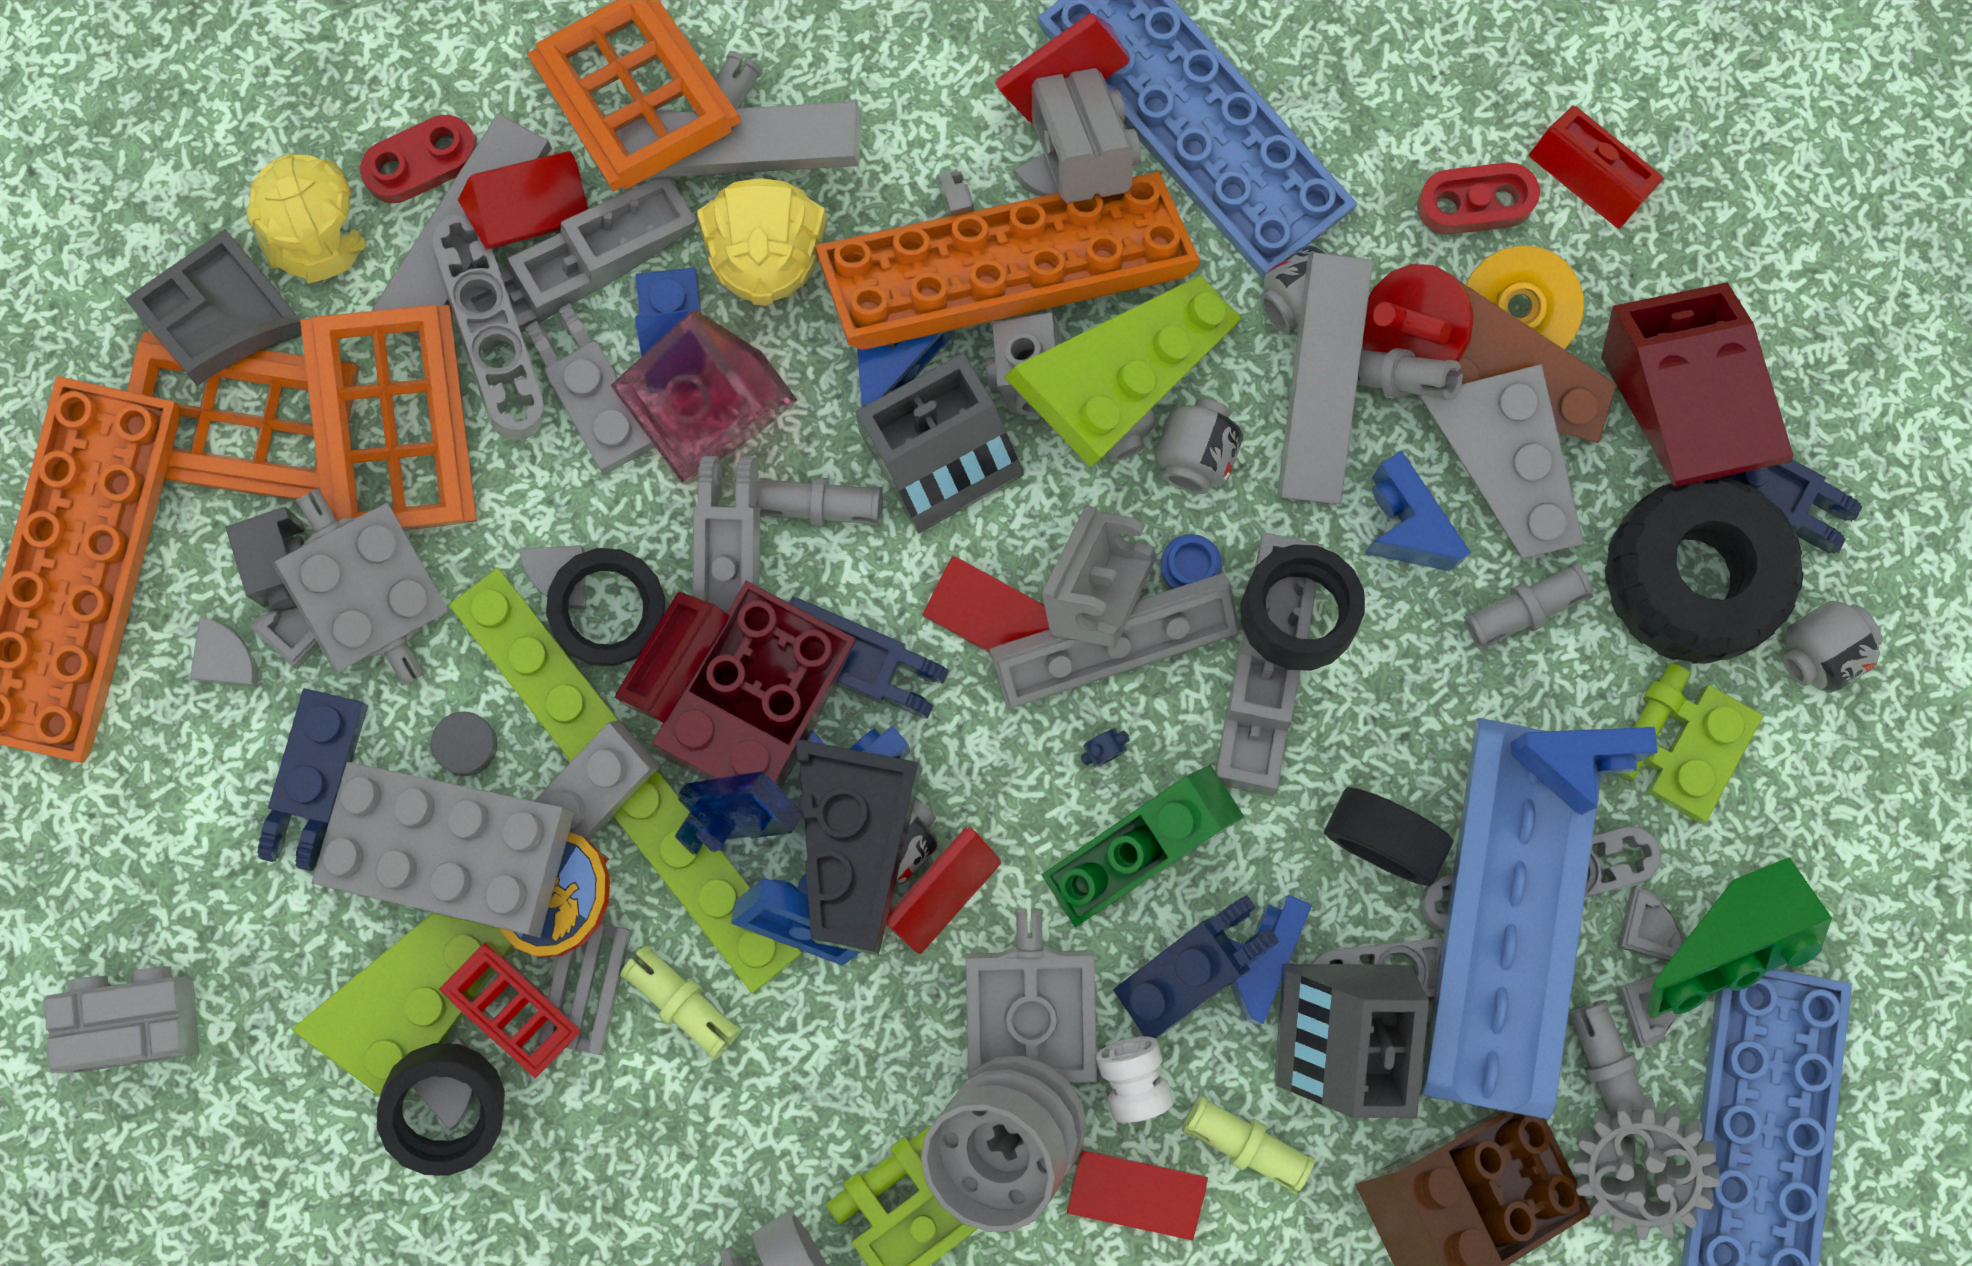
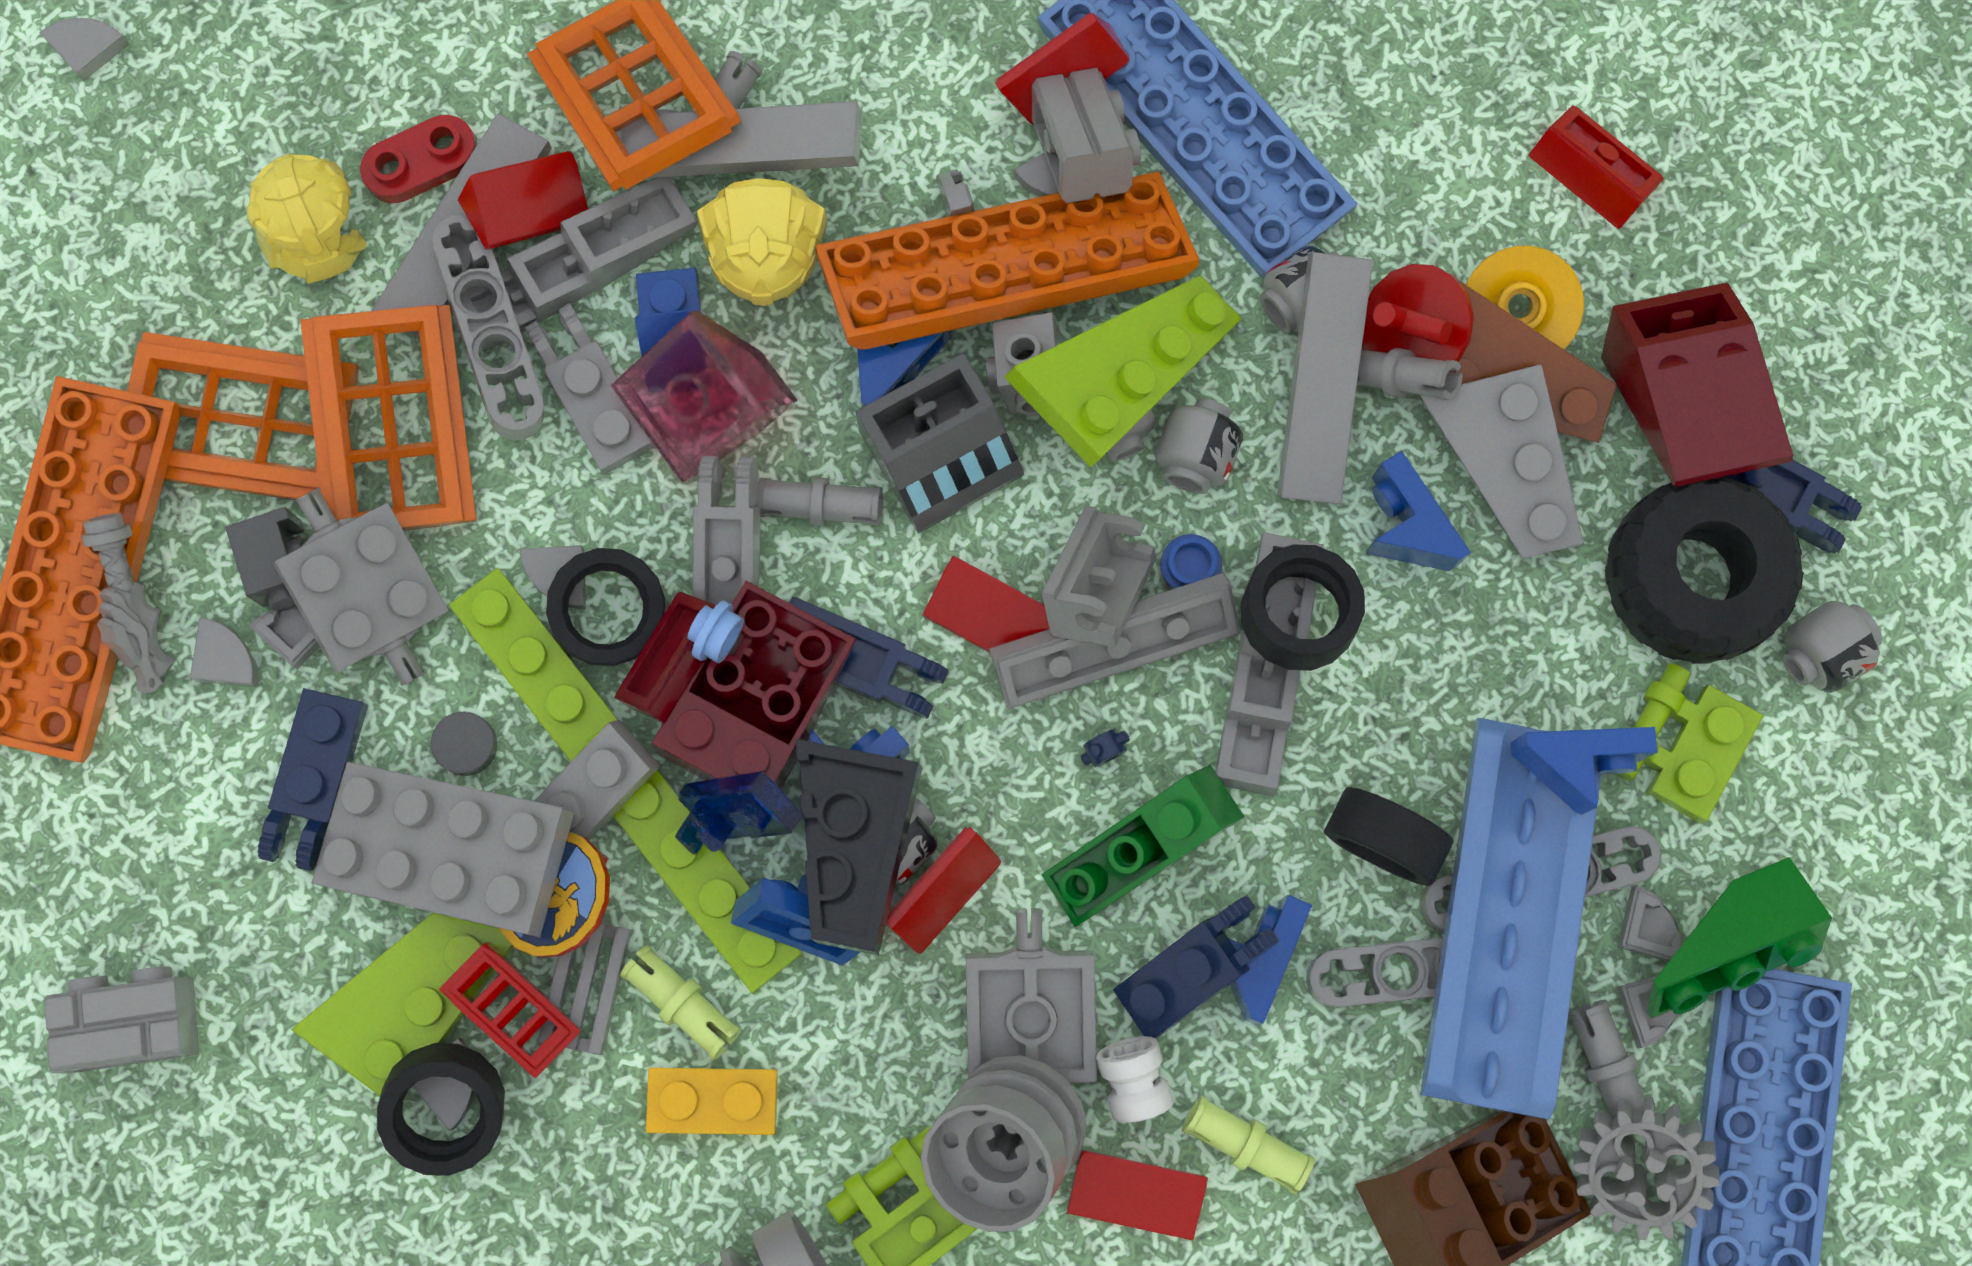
dark grey plate [125,229,302,386] -> none
dark grey slope [1274,964,1429,1118] -> none
red plate [1417,162,1540,235] -> none
light grey pin [1464,562,1593,651] -> none
none -> light grey tile [39,18,129,81]
none -> light grey piece [81,513,176,695]
none -> yellow plate [646,1068,778,1135]
none -> light blue plate [687,600,744,663]

